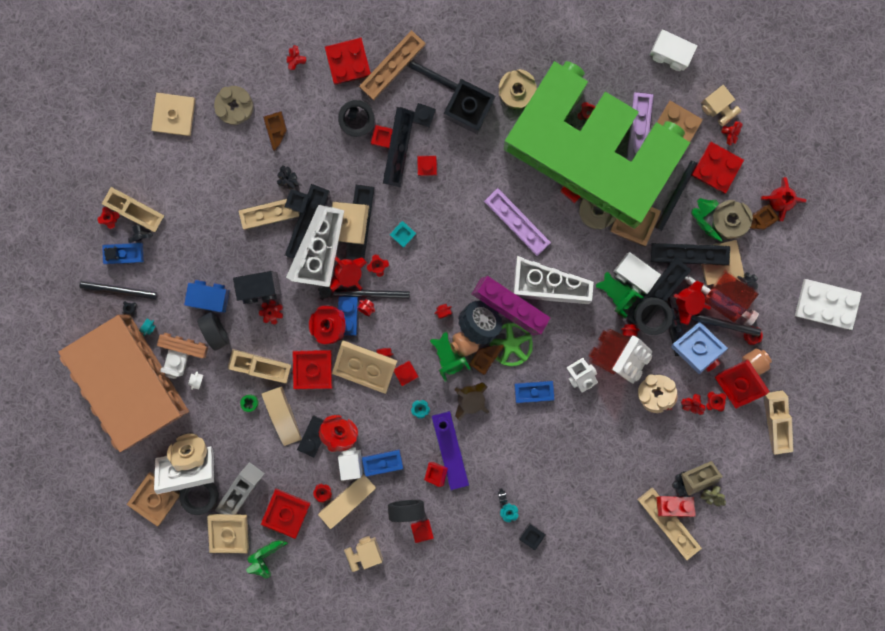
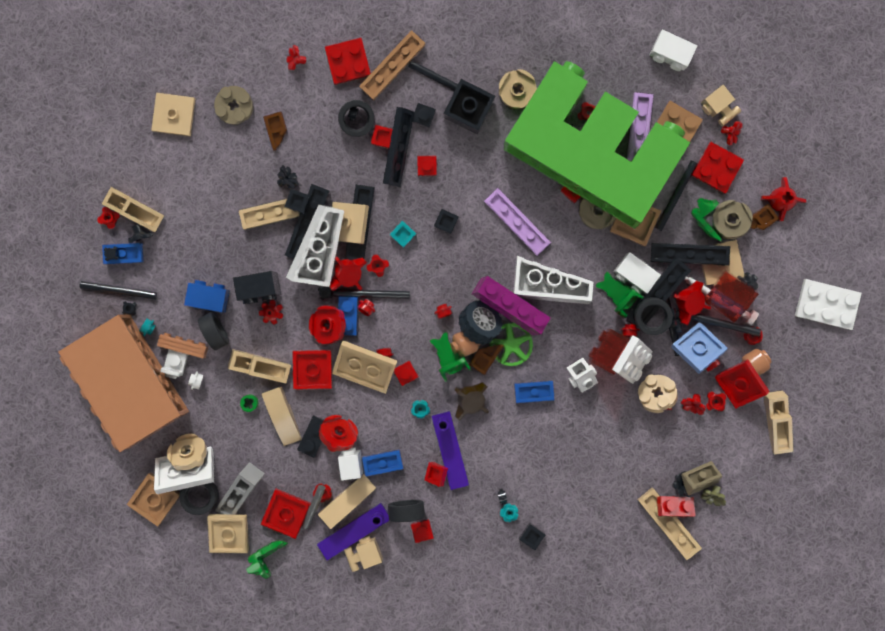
none -> dark grey piece [302,485,325,529]
none -> dark purple piece [317,503,389,560]
none -> black plate [434,209,459,234]

